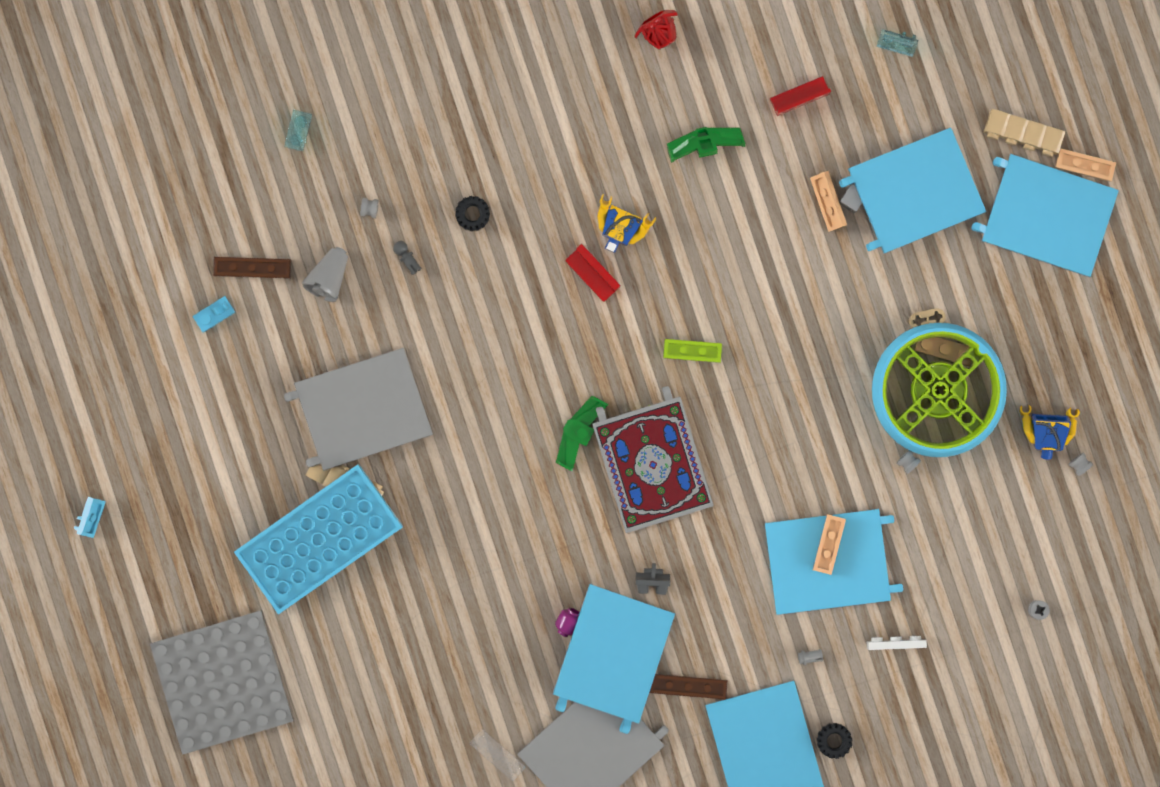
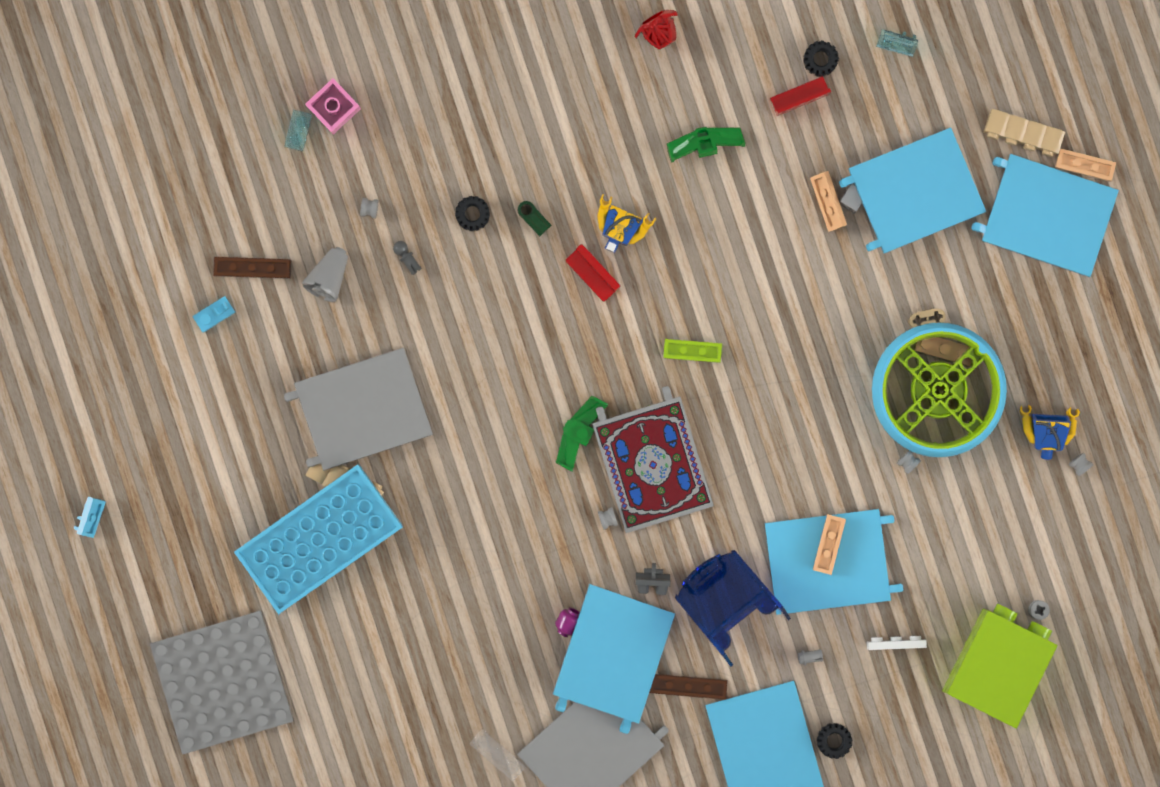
none -> bright pink brick [305,78,361,135]
none -> dark green piece [517,201,552,237]
none -> light grey wheel [598,507,618,530]
none -> clear blue windscreen [675,550,791,667]
none -> black tyre [803,40,839,77]
none -> lime brick [942,603,1058,729]

